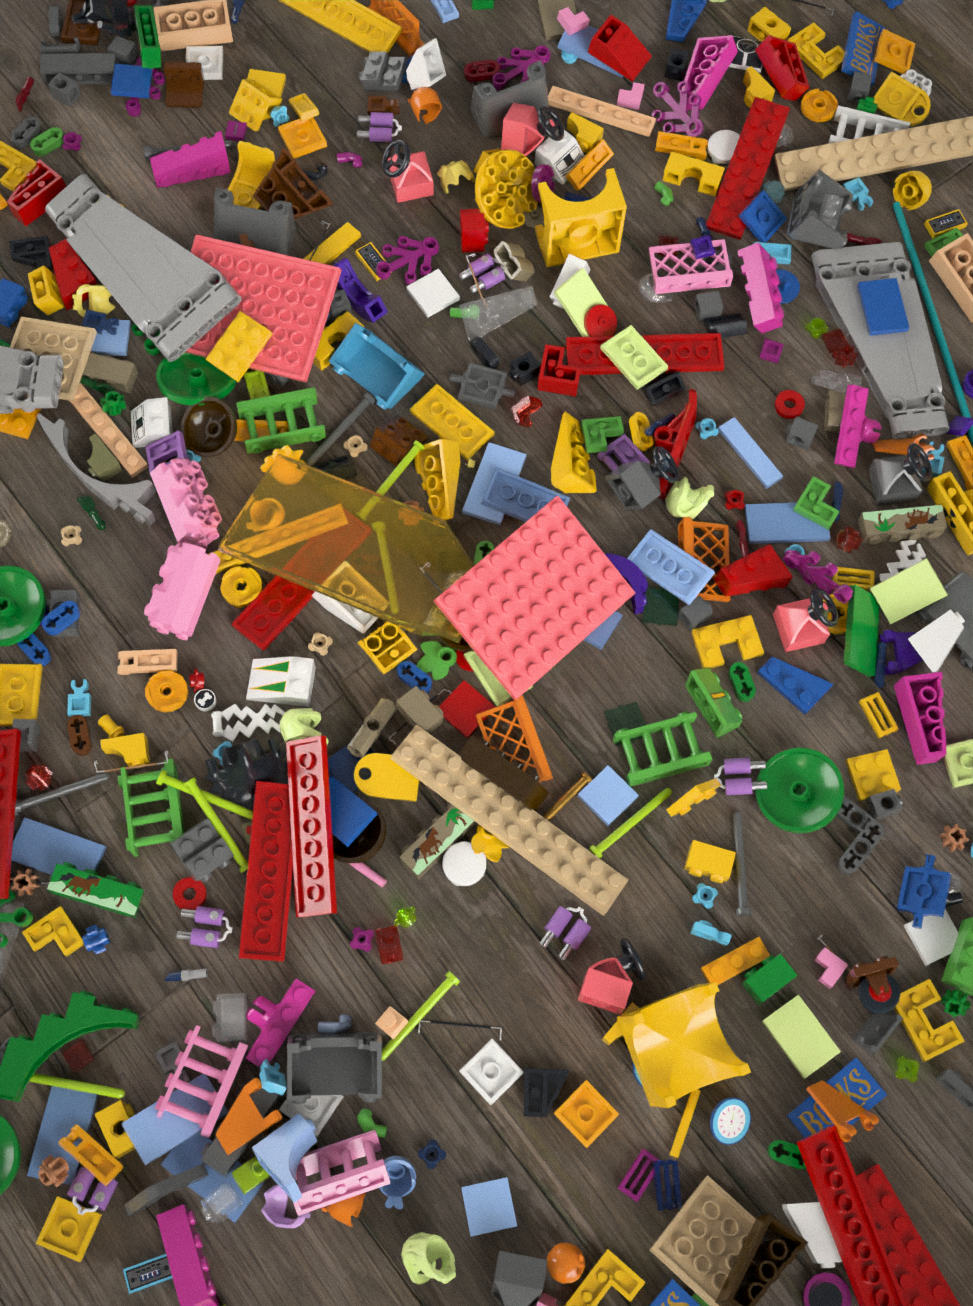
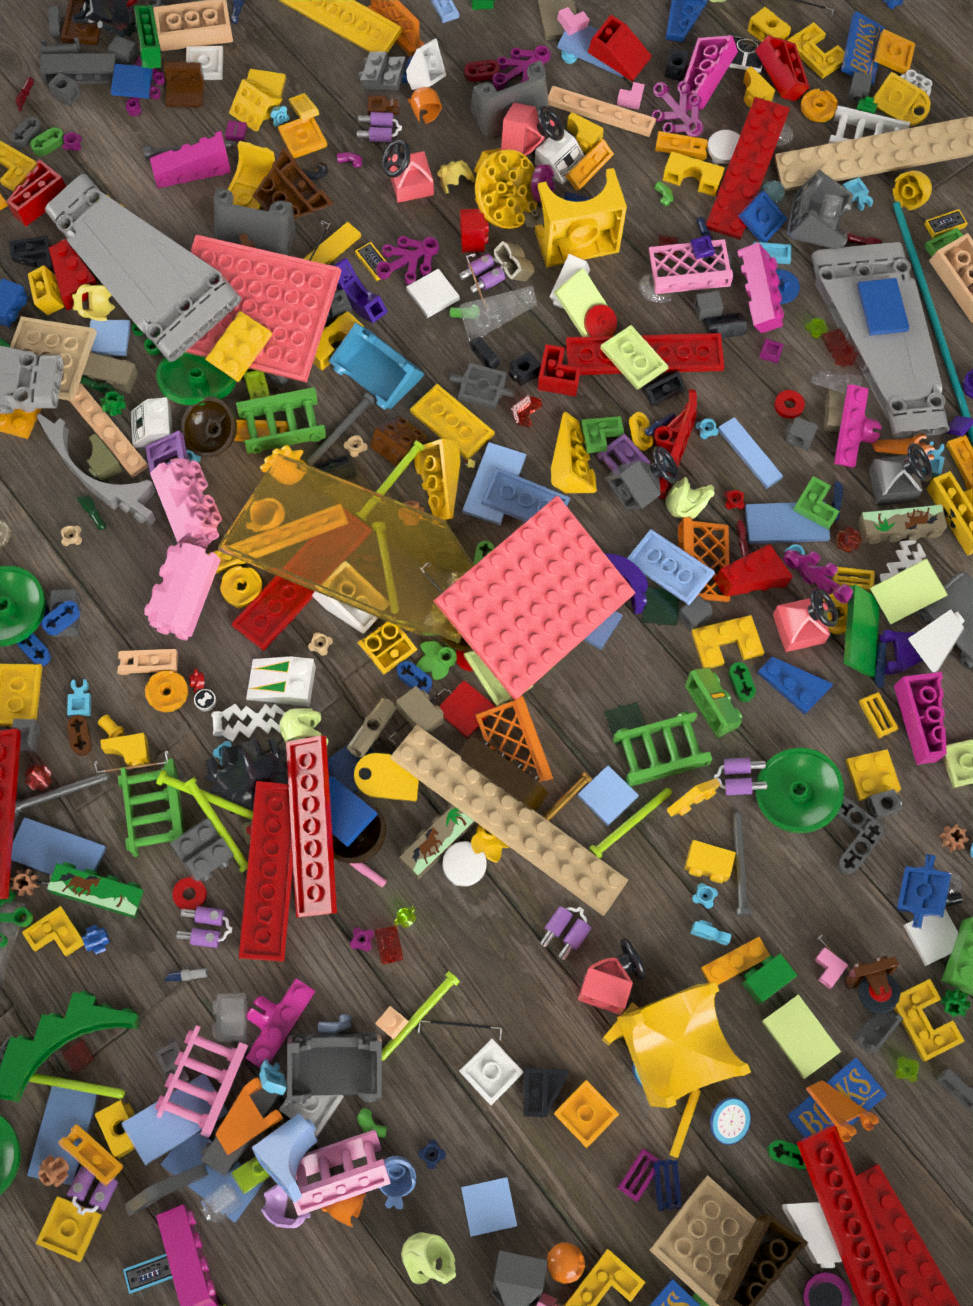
dark blue plate [82,309,119,335] -> none

